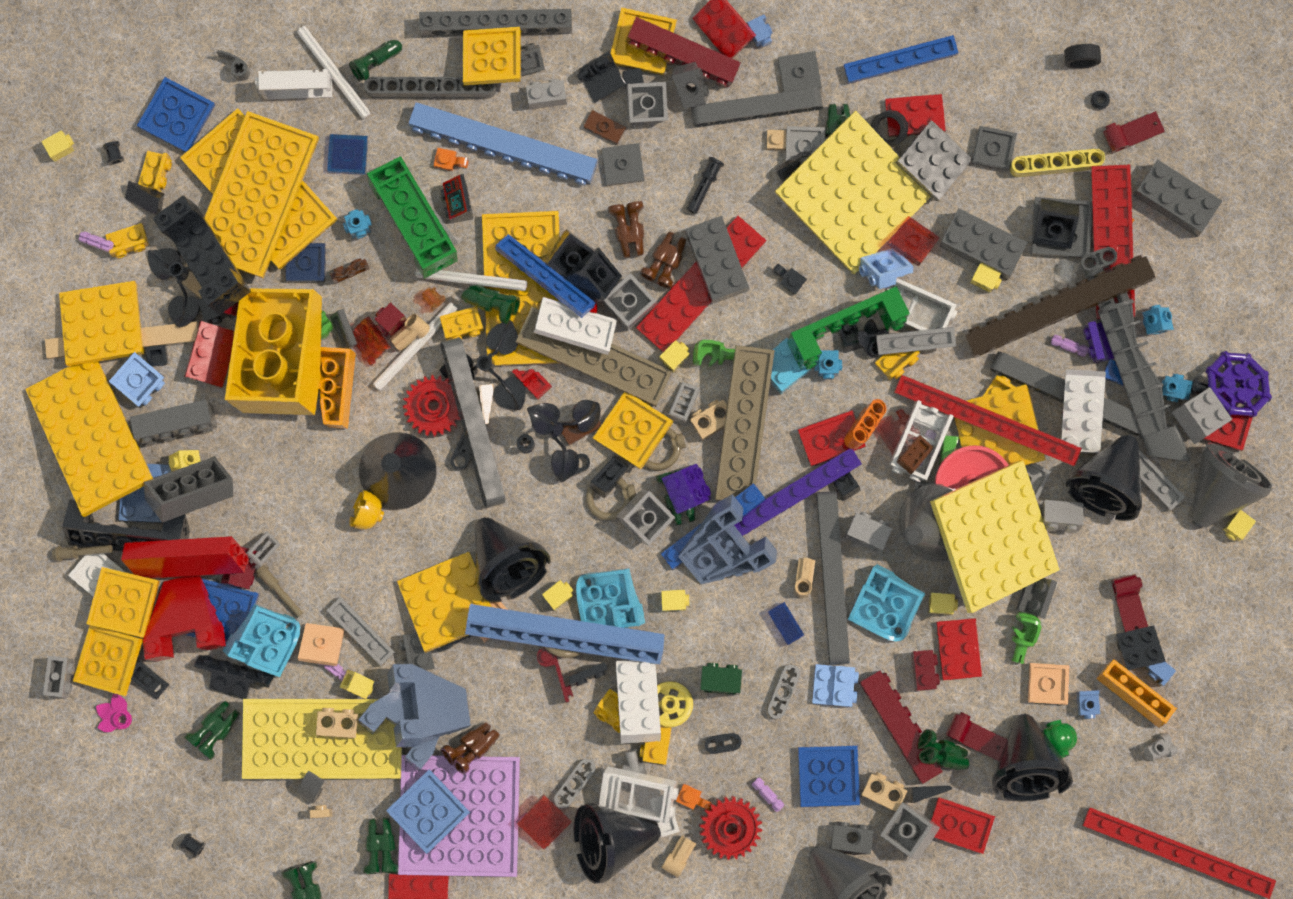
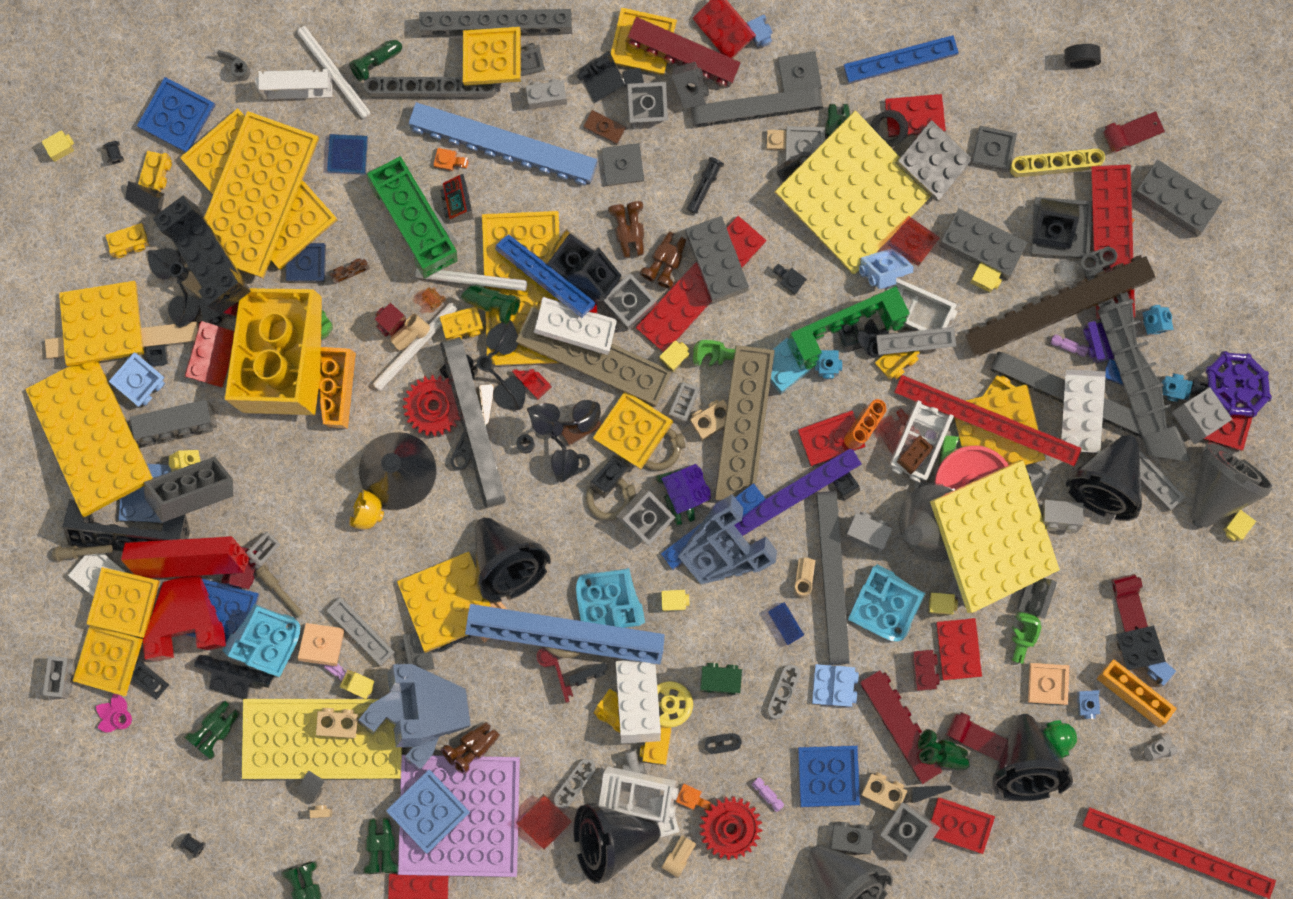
lavender axle [79,232,114,252] -> none
dark grey tile [330,309,357,349] -> none
dark azure brick [343,209,372,239] -> none
clear red plate [352,317,391,366] -> none
light yellow brick [542,580,574,611] -> none
black plate [1091,91,1110,110] -> none

